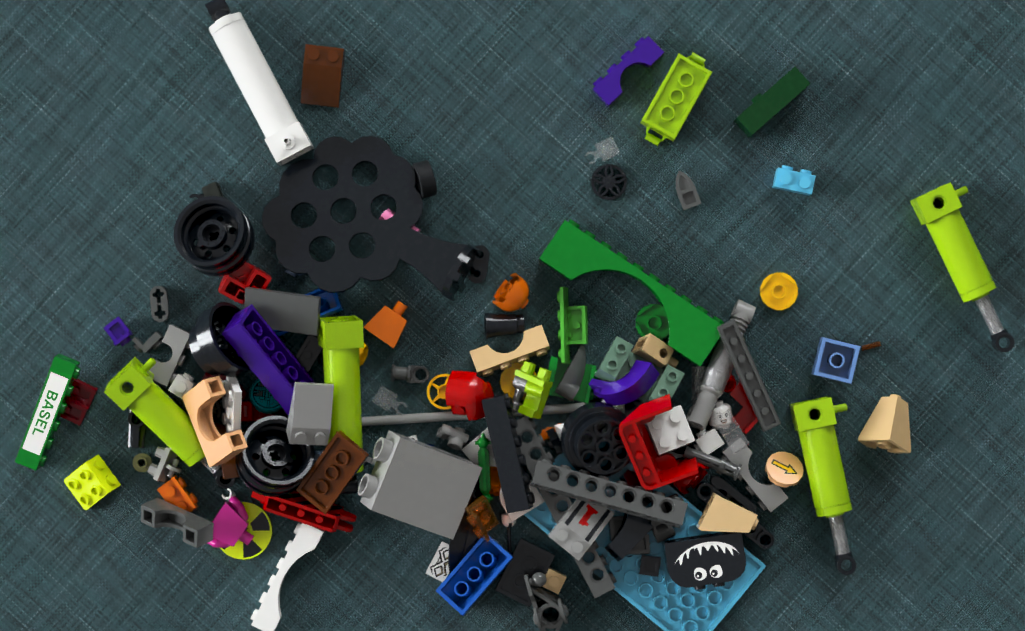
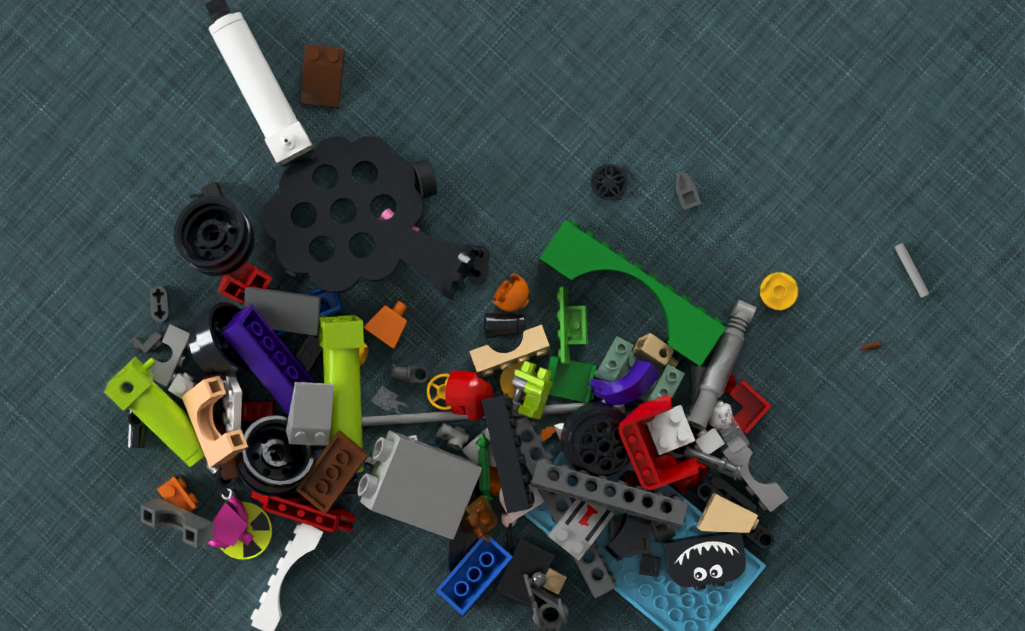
green brick [15,354,81,470] -> none
dark red slope [60,379,98,426] -> none
neon yellow bracket [64,454,121,510] -> none
dark purple bracket [104,316,133,347] -> none
olive plate [133,453,152,472] -> none
light grey hips [148,447,182,483] -> none
teal tile [249,379,282,414] -> none
white sticker [426,541,449,582] -> none
black plate [546,428,563,455] -> none
dark grey piece [555,344,586,402] -> none
clear plate [585,136,620,165] -> none
dark purple arch [592,36,664,107] -> none
green tile [636,304,669,340] -> none
lime container [640,52,712,146] -> none
dark grey tile [716,319,781,432] -> none
dark green brick [734,67,810,138] -> none
light nougat tile [765,452,804,488] -> none
medium azure brick [772,165,816,196] -> none
lime piece [789,396,856,575] -> none
medium blue brick [811,337,860,384] -> none
tan slope [858,394,911,453] -> none
lime piece [910,182,1014,352] -> none
none -> light grey piece [895,243,930,298]

